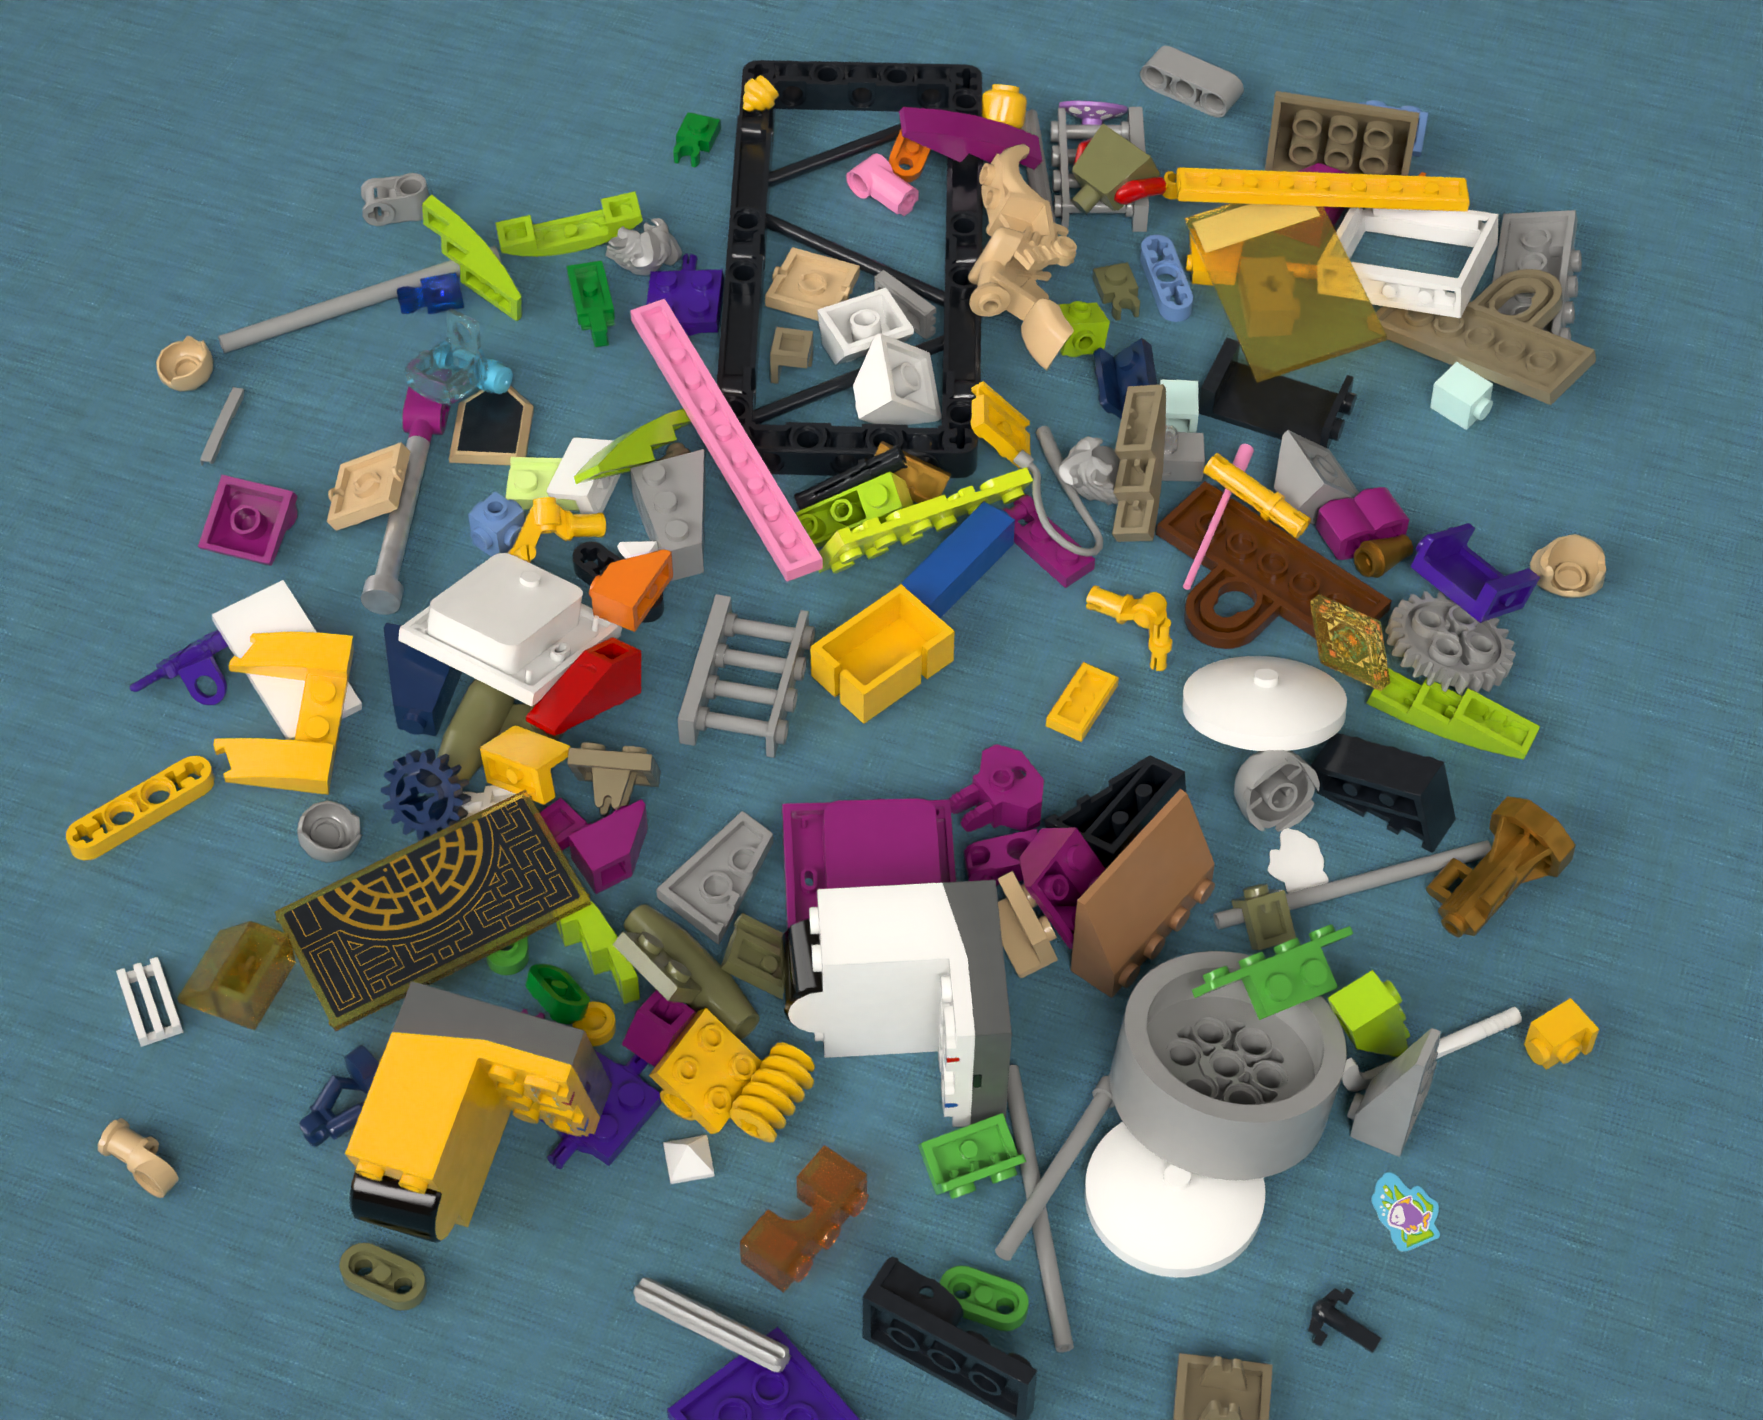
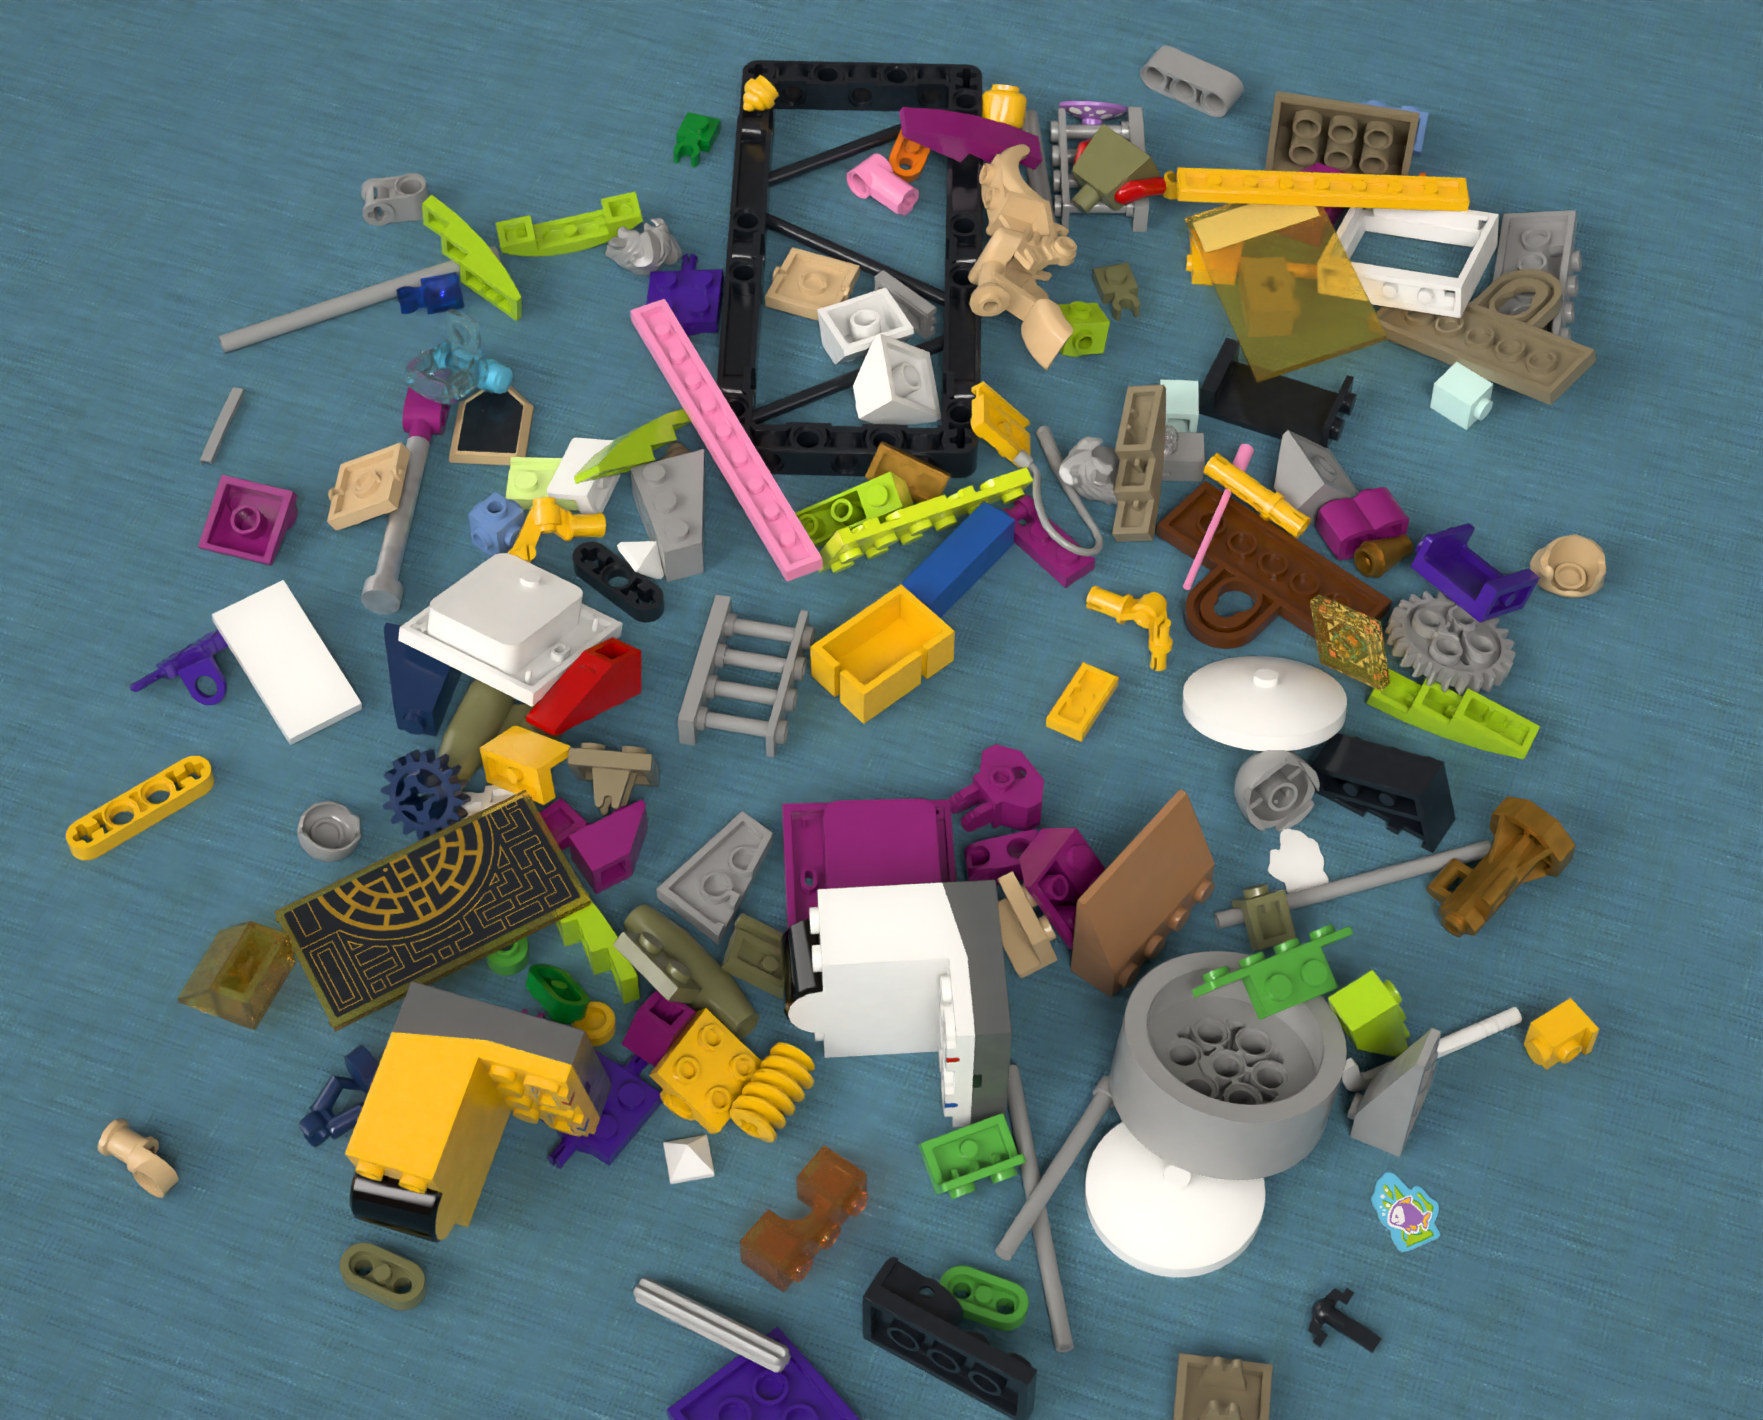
white tile [116,957,183,1047] -> none
tan hair [156,336,213,392] -> none
yellow wedge [213,632,354,795] -> none
green hinge [566,260,615,347] -> none
orange slope [589,549,673,632] -> none
dark tan panel [770,327,813,384] -> none
black pin [794,445,908,510] -> none
black wedge [1045,755,1187,869] -> none
dark blue bracket [1094,338,1157,419] -> none
medium blue beam [1140,235,1193,322] -> none

